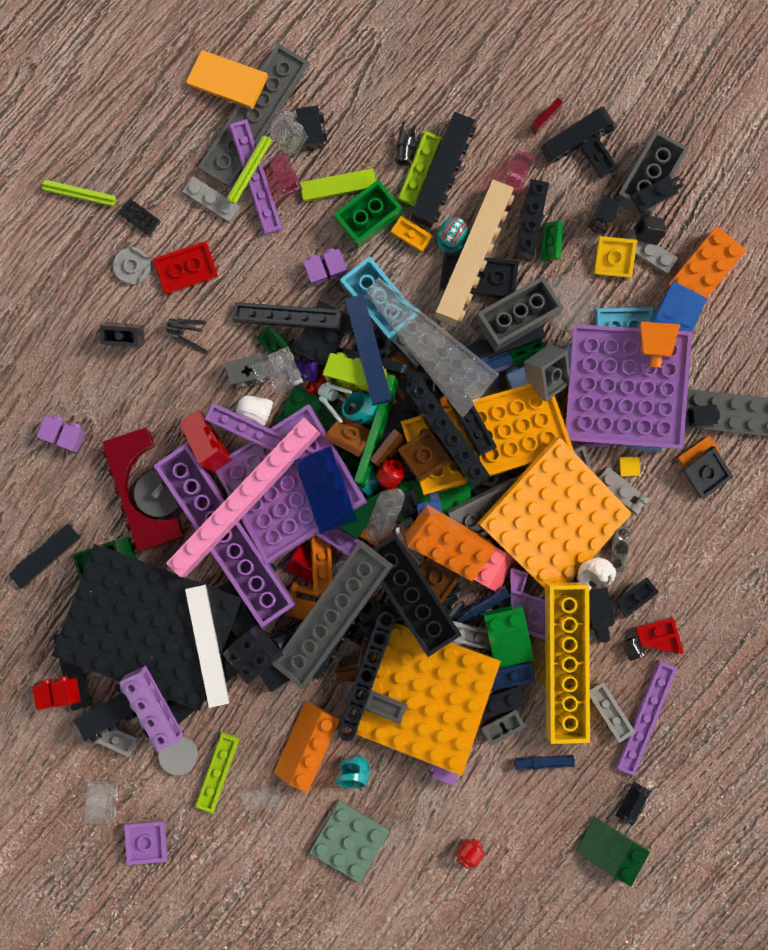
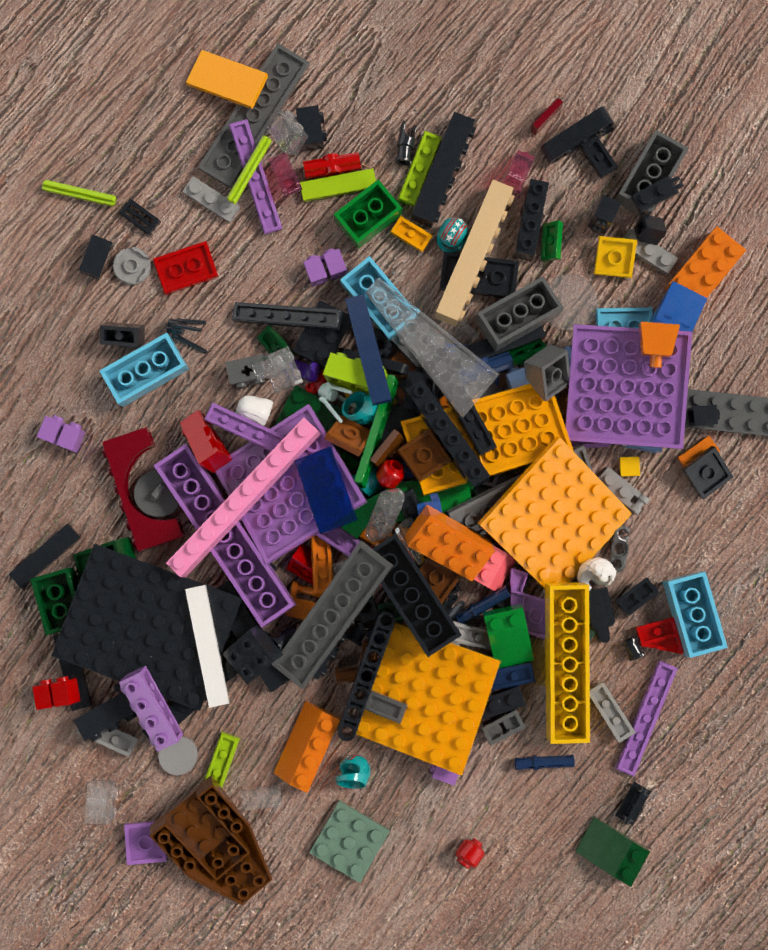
none -> dark green brick [30,567,79,636]
none -> black hinge [79,234,113,279]
none -> medium azure brick [100,333,189,407]
none -> reddish brown wedge [149,775,272,905]
none -> red piece [303,152,361,179]
none -> medium azure brick [662,571,728,658]

